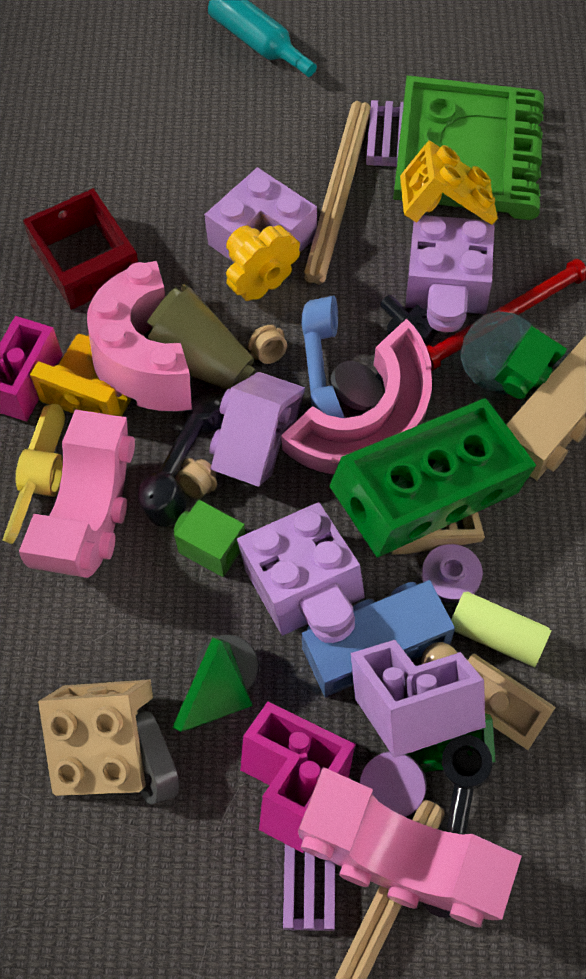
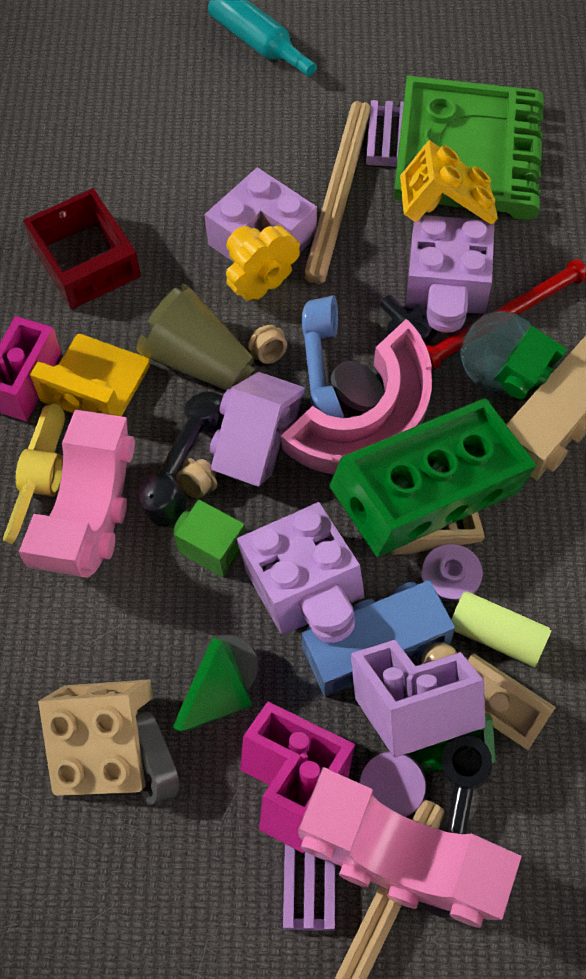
bright pink brick [87,261,192,411] -> none

